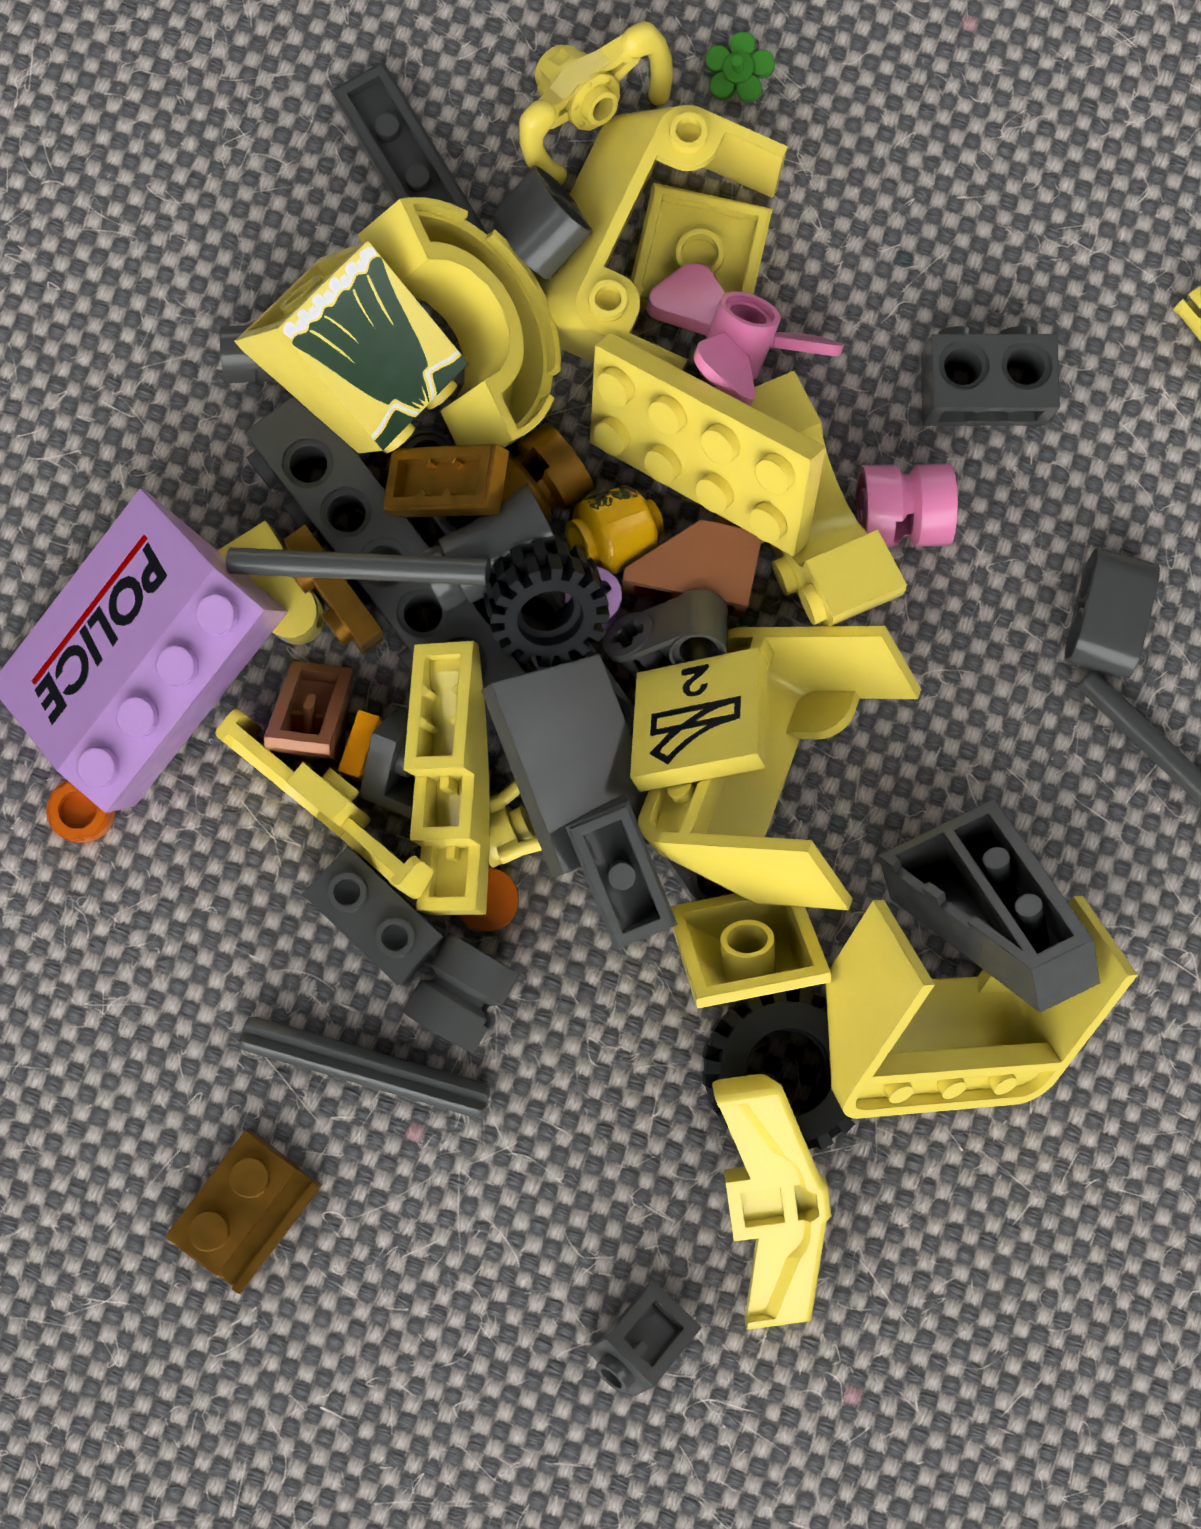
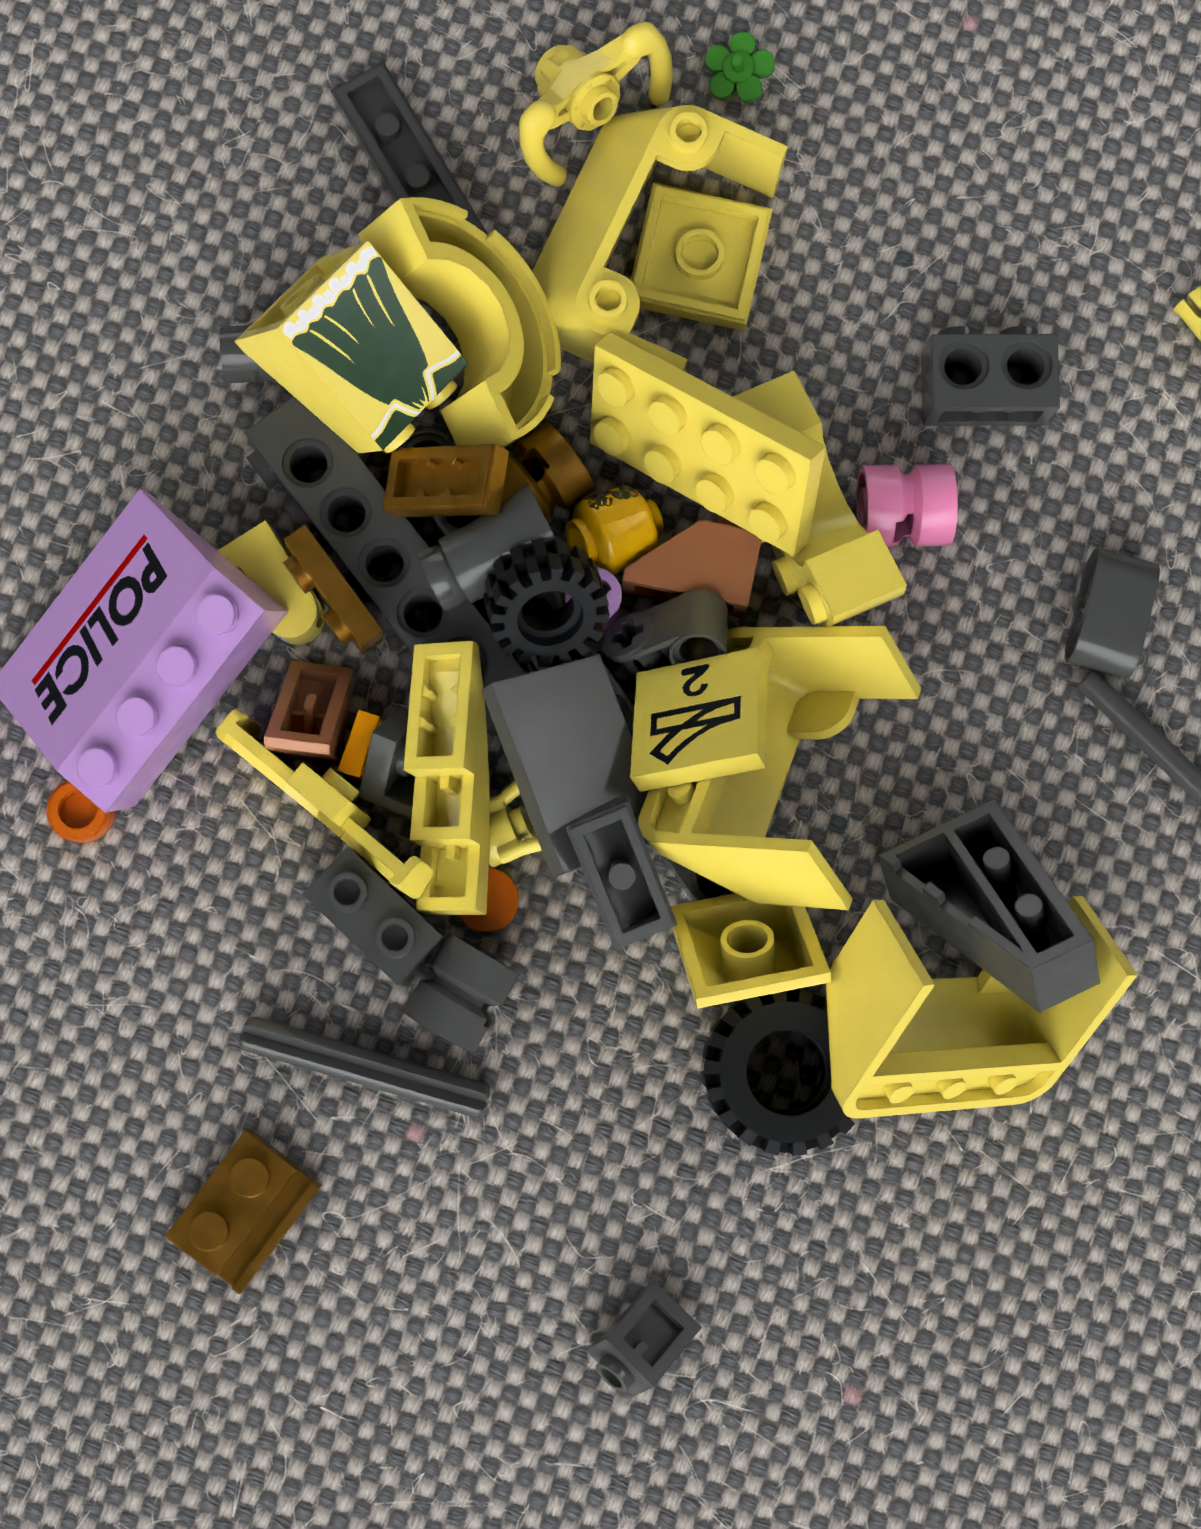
dark grey bar [226,547,491,586] -> none
dark grey beam [493,165,593,280] -> none
bright pink piece [646,263,844,406] -> none
light yellow plate [712,1074,832,1330] -> none

